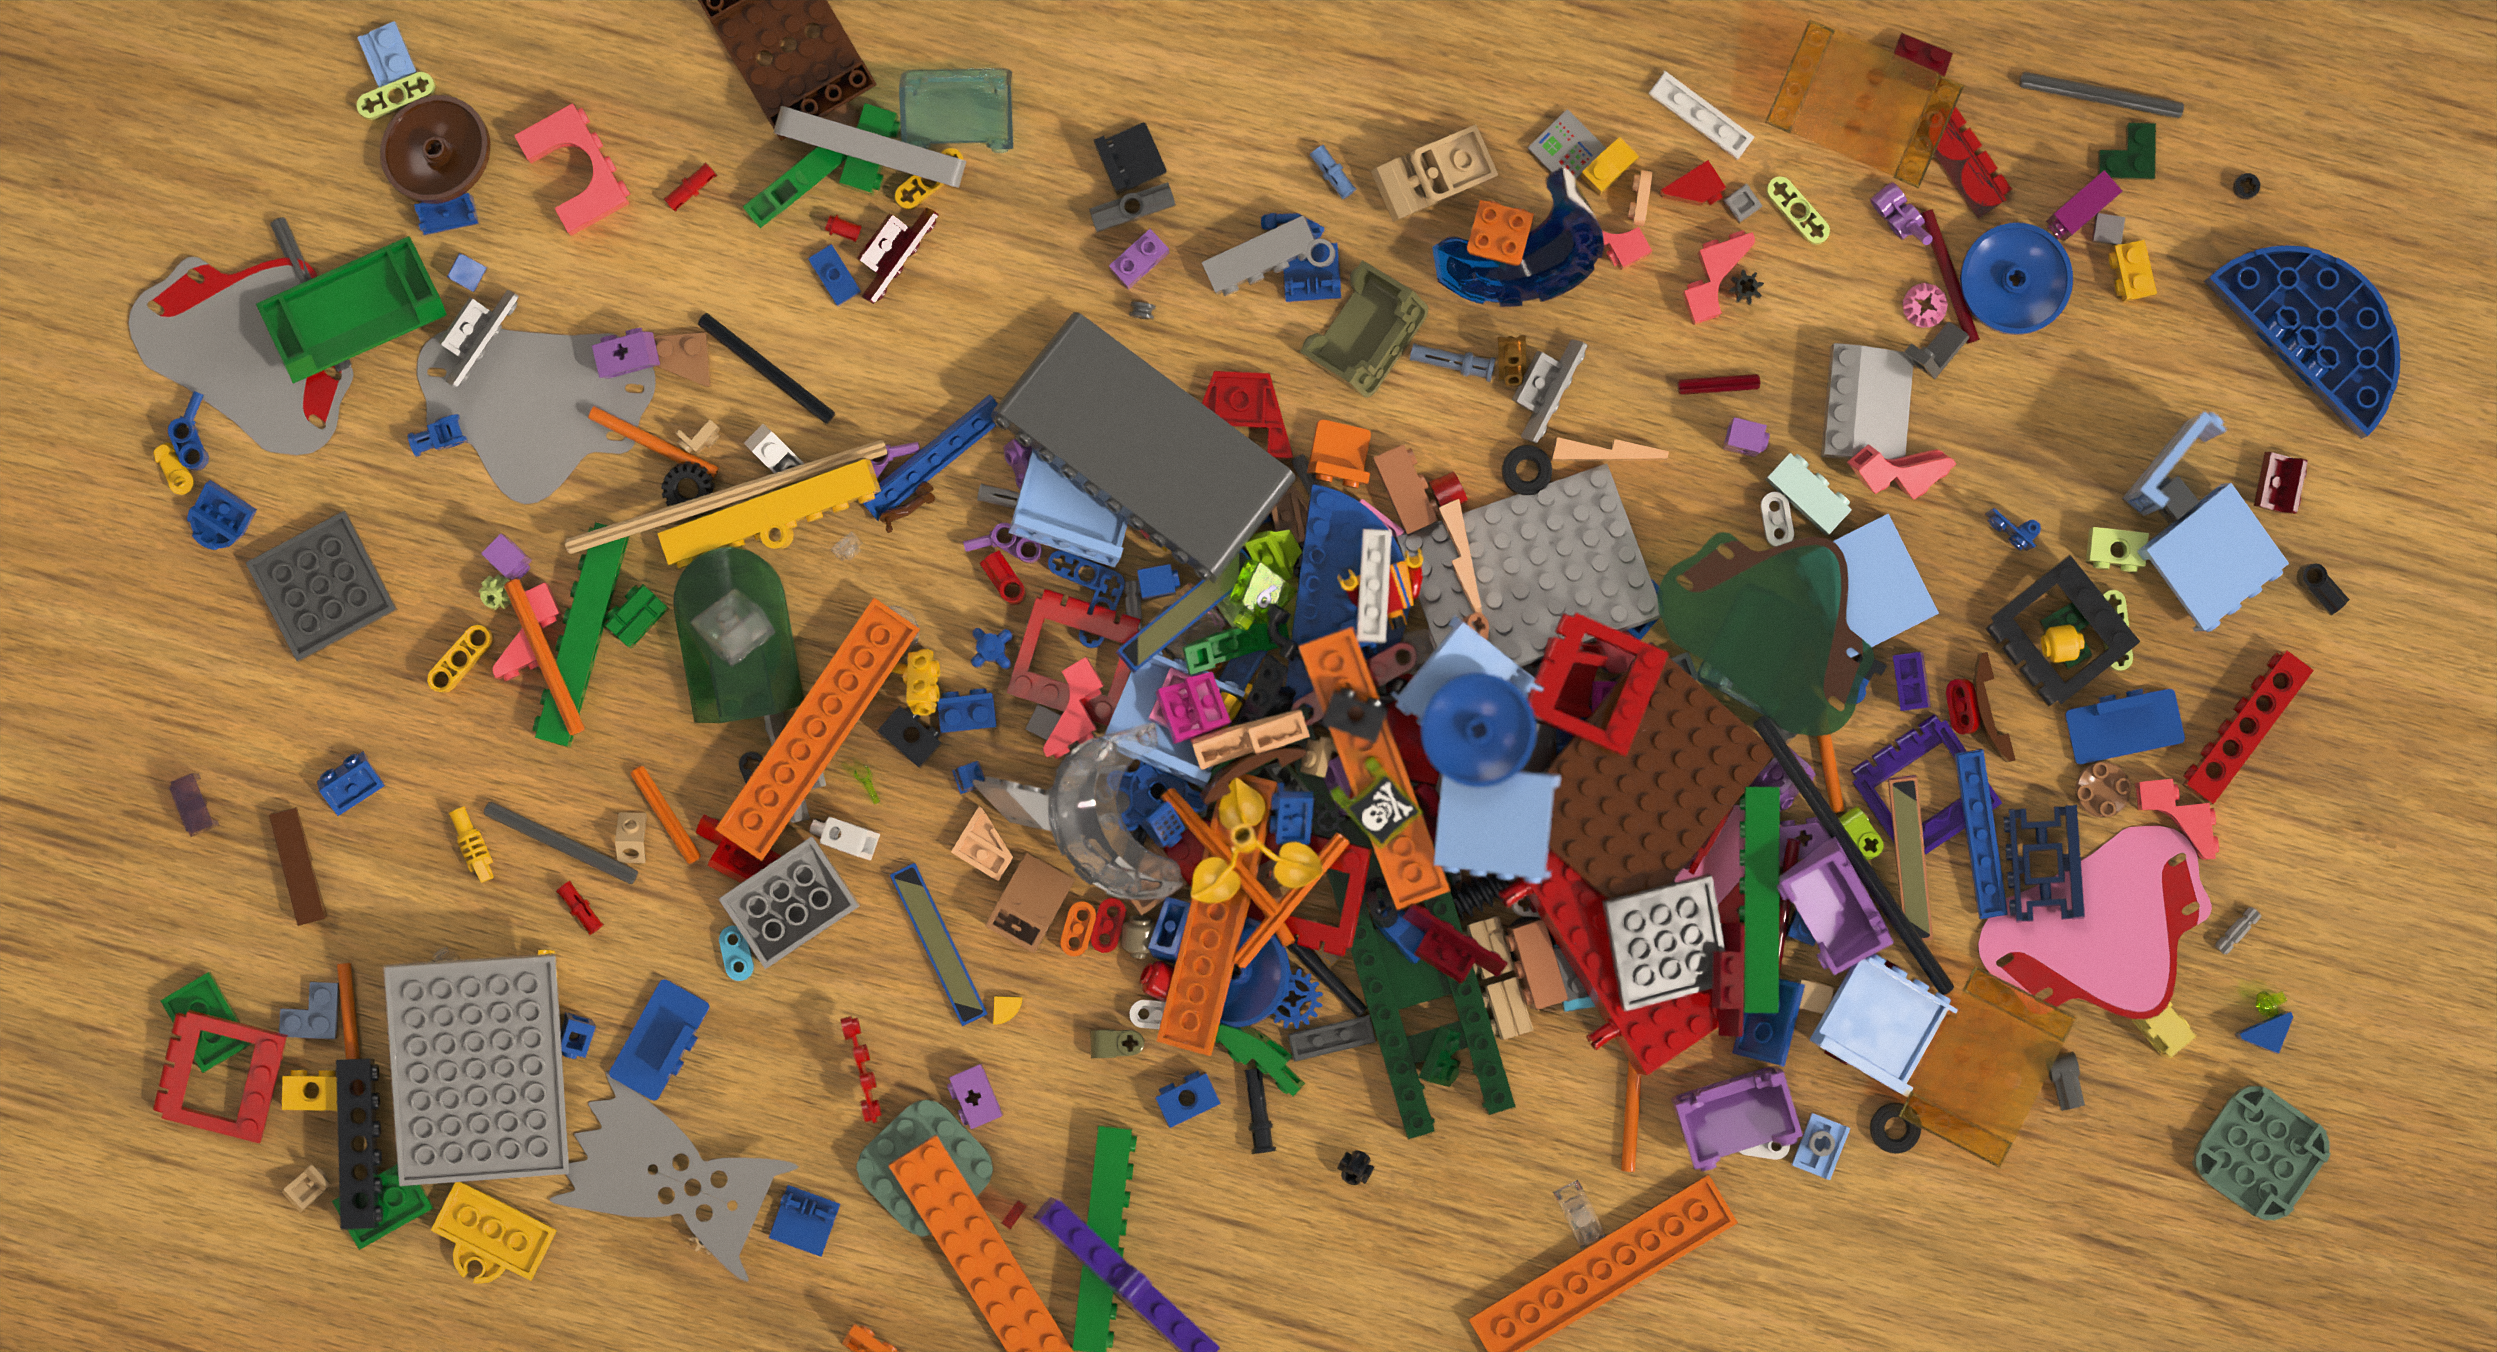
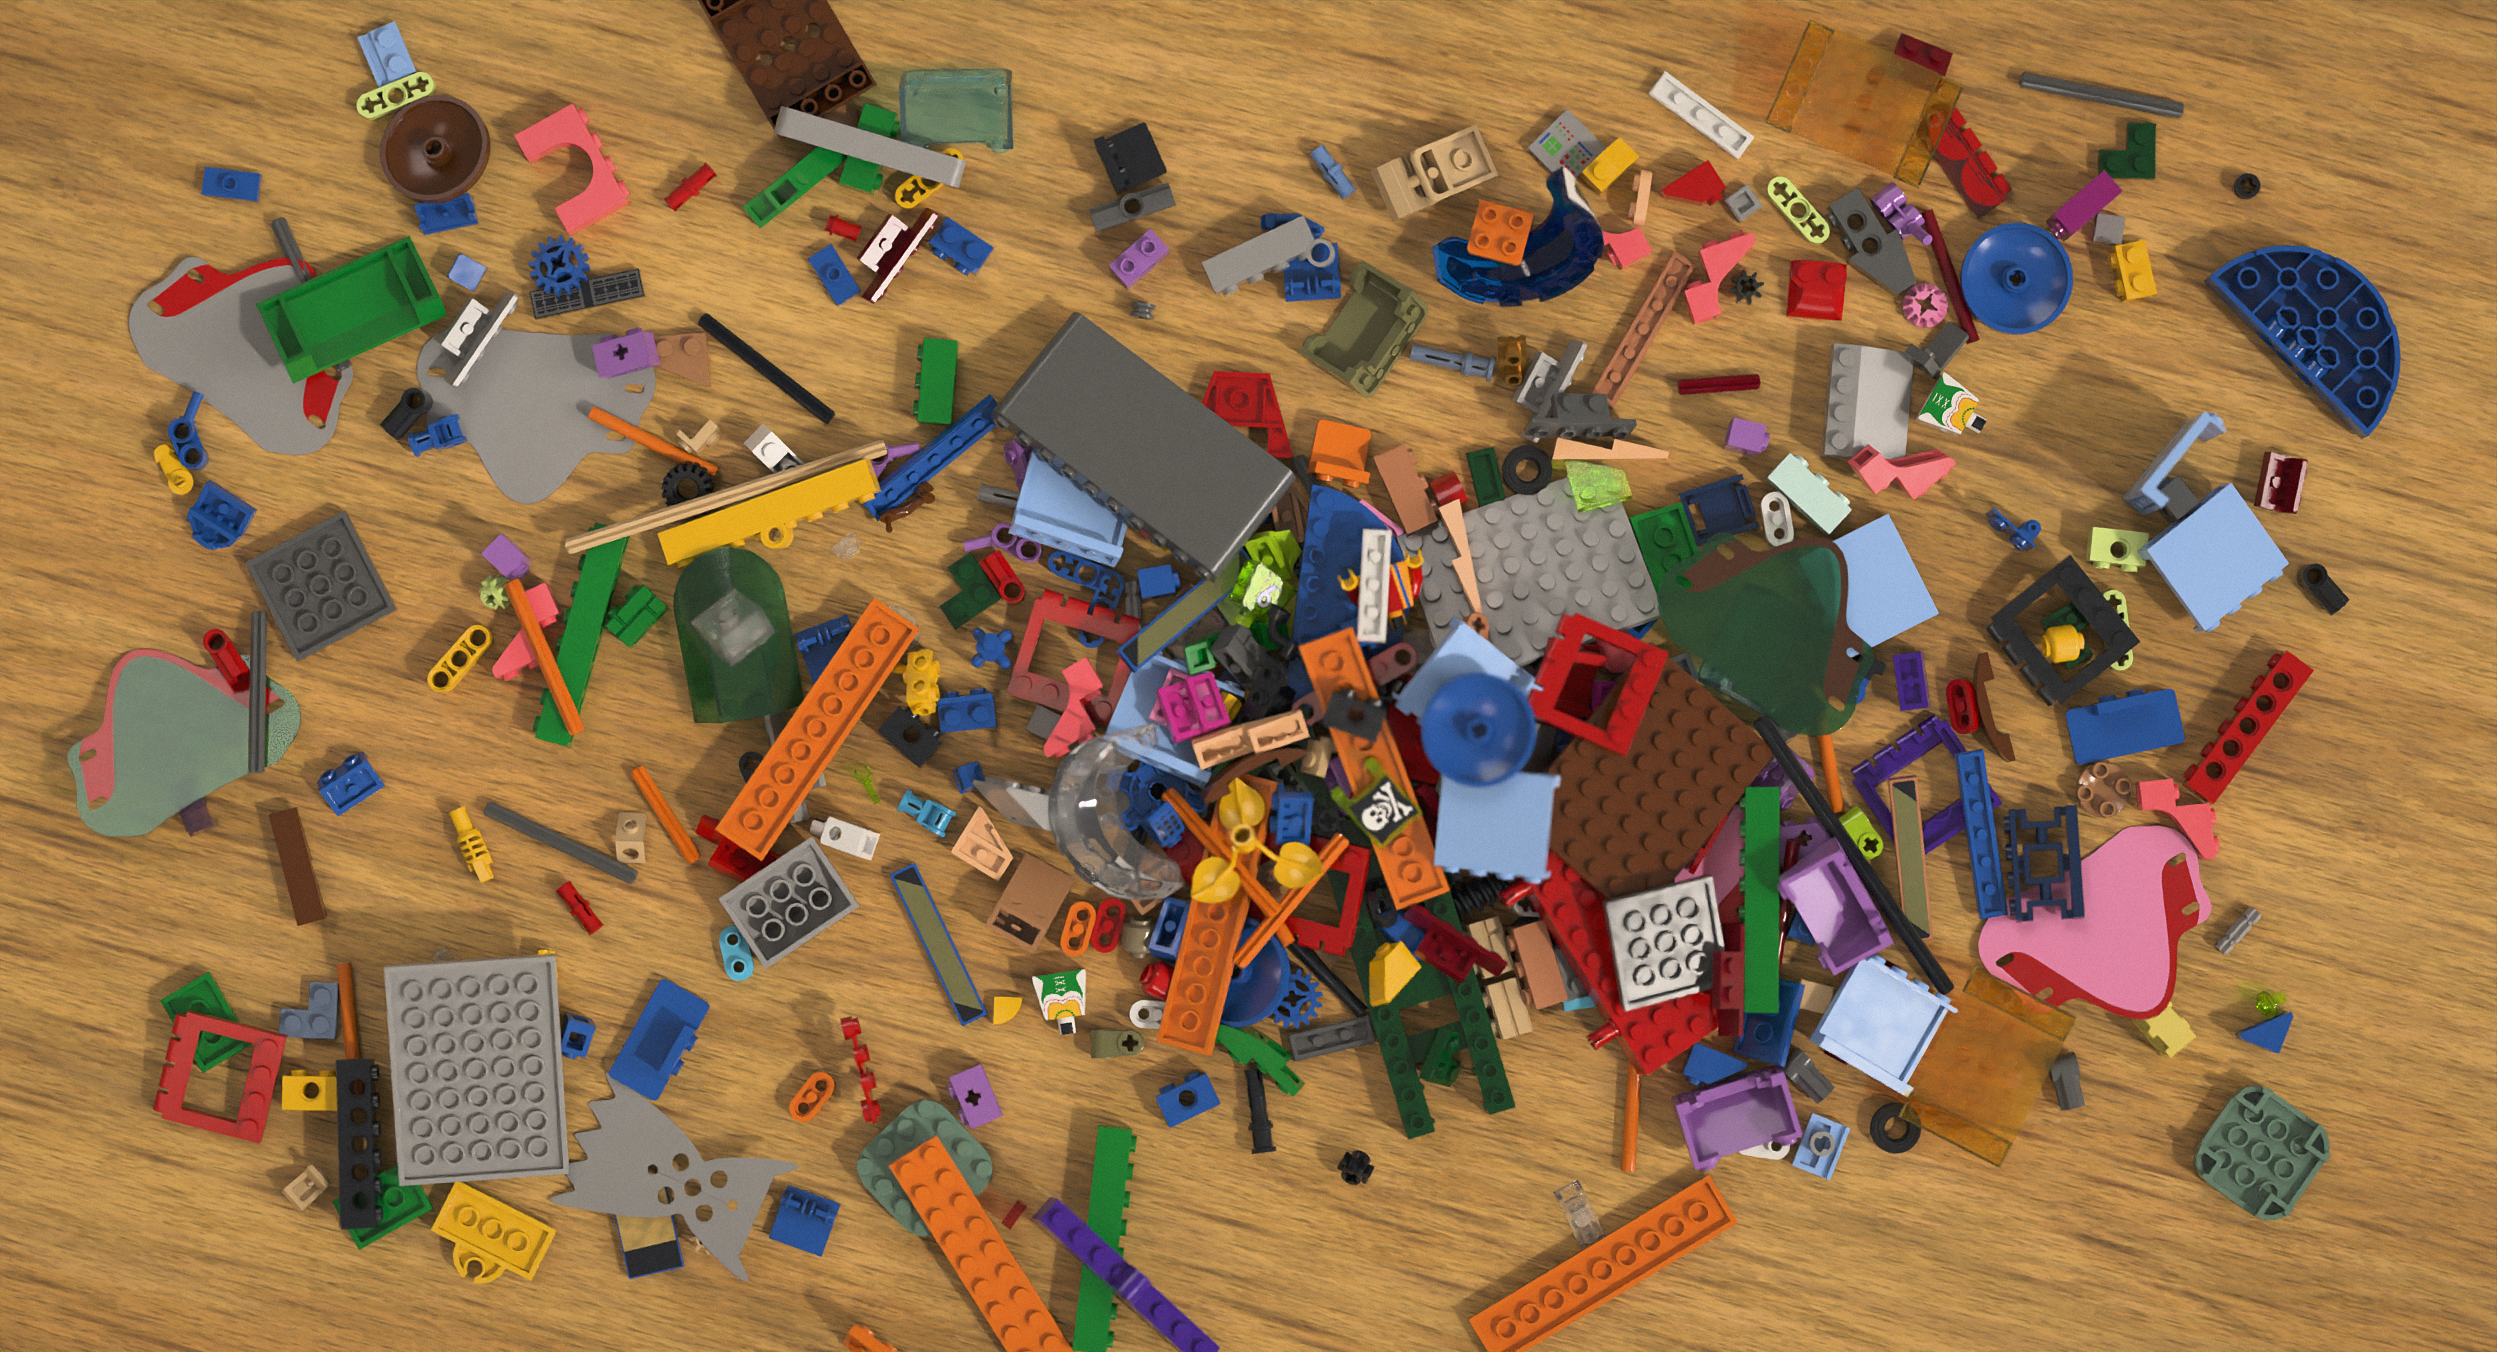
none -> clear green piece [67,649,301,837]
none -> blue plate [202,167,262,202]
none -> red piece [203,629,250,685]
none -> dark grey axle [248,611,267,774]
none -> black piece [380,388,433,441]
none -> blue gear [529,235,591,297]
none -> tile [530,269,645,320]
none -> tile [614,1187,685,1279]
none -> orange plate [789,1072,835,1122]
none -> blue hinge [795,614,852,685]
none -> dark azure connector [897,789,957,838]
none -> green brick [913,338,959,426]
none -> blue bracket [928,217,994,276]
none -> dark green plate [940,552,1001,630]
none -> torso [1032,969,1086,1035]
none -> dark grey brick [1210,624,1269,689]
none -> yellow slope [1369,941,1421,1007]
none -> dark green tile [1466,447,1505,507]
none -> dark grey bracket [1524,393,1637,439]
none -> clear neon green wing [1564,459,1632,513]
none -> nougat tile [1590,251,1697,409]
none -> green plate [1628,502,1702,597]
none -> dark blue container [1678,474,1759,547]
none -> blue slope [1681,1043,1747,1087]
none -> dark grey piece [1778,1047,1835,1104]
none -> red slope [1786,260,1847,321]
none -> dark grey brick [1826,188,1916,297]
none -> torso [1915,372,1987,436]

